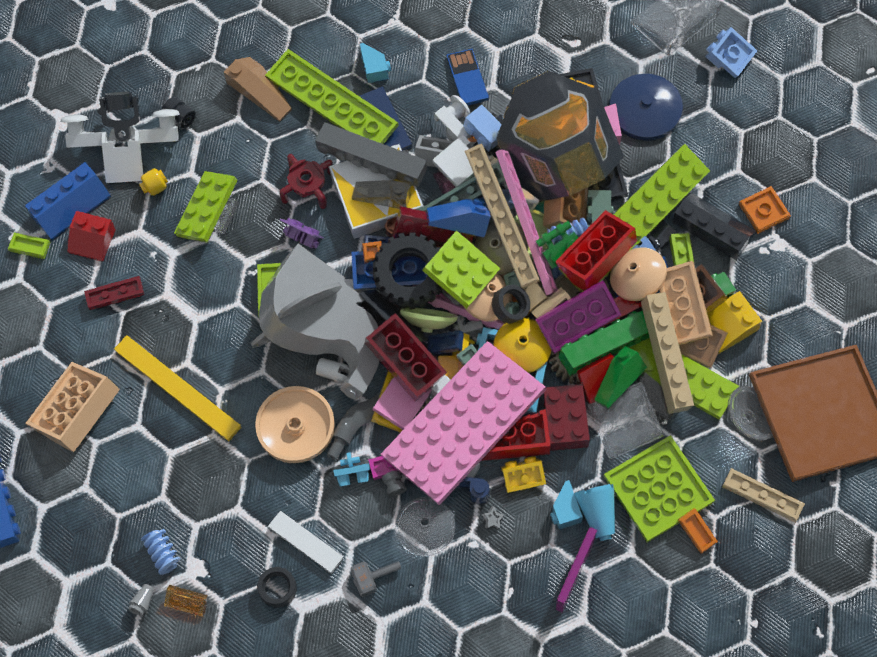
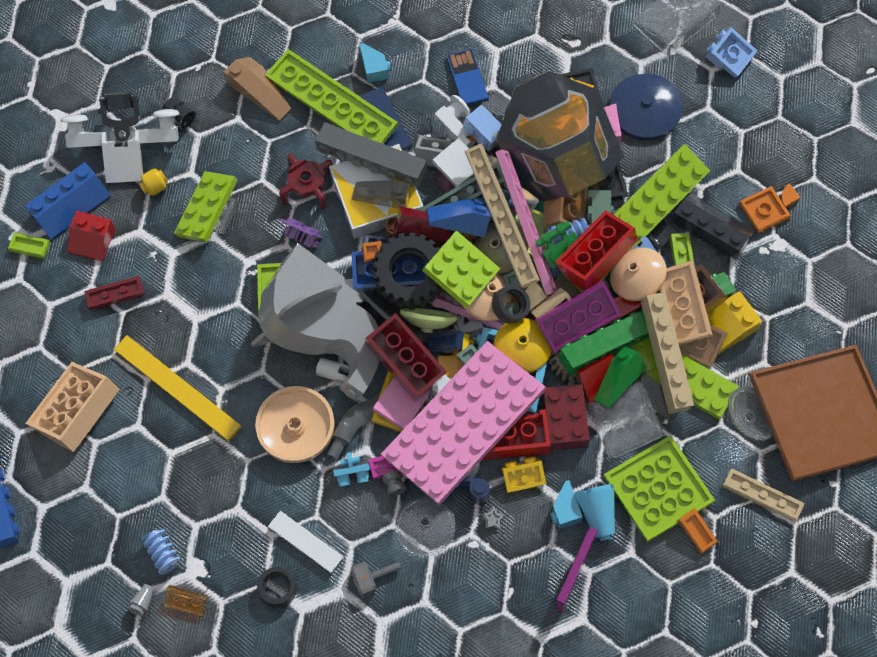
none -> orange tile [781,183,801,208]

